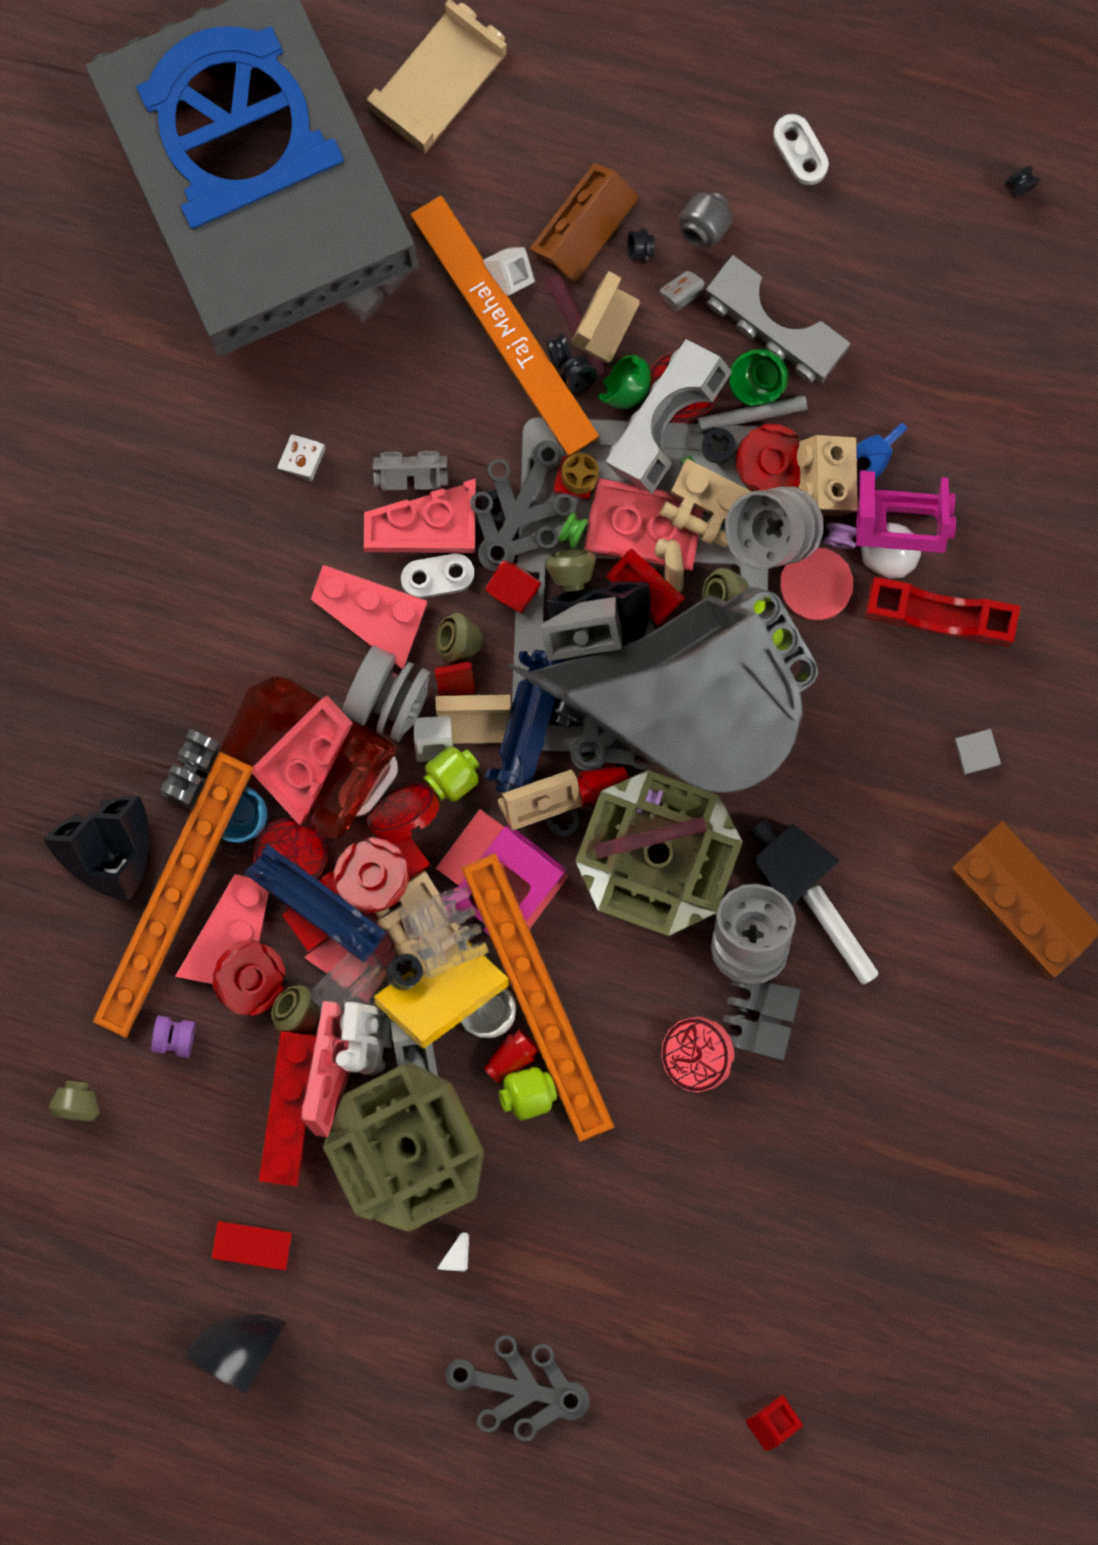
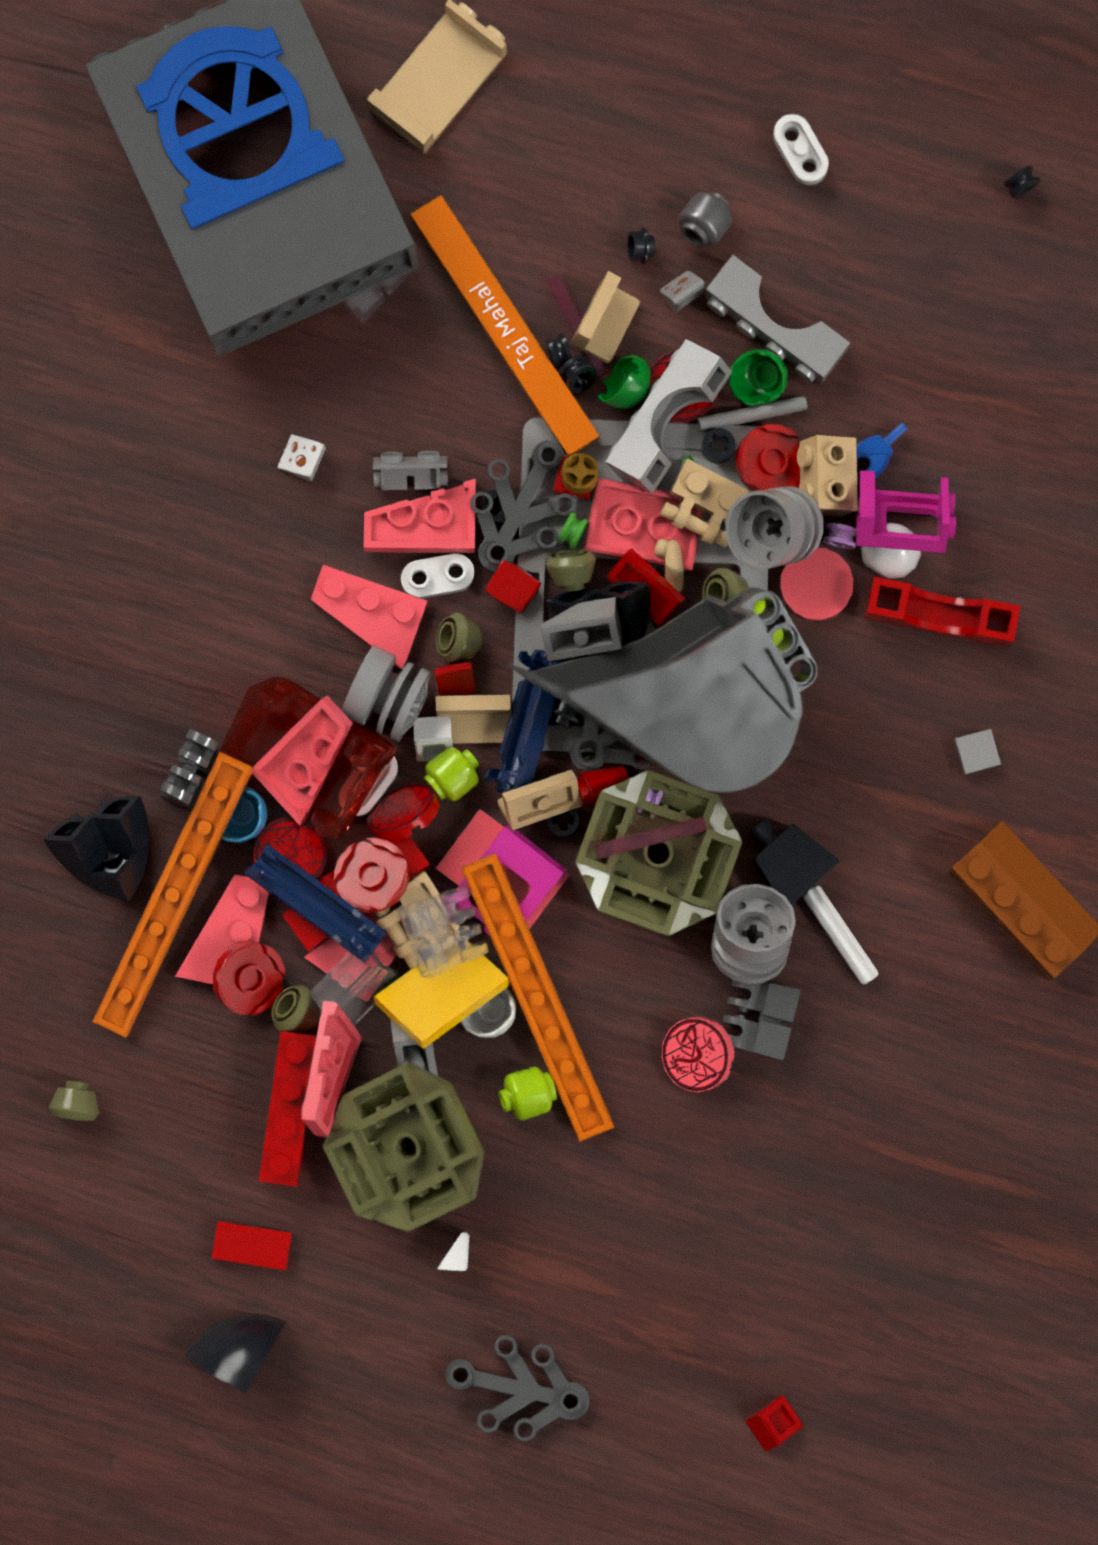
medium lavender wheel [151,1015,195,1058] -> none
white plate [336,1002,392,1076] -> none
black bush [386,954,423,990] -> none
white slope [483,247,535,295] -> none
red cone [484,1029,540,1083] -> none
dark orange panel [529,163,638,282] -> none

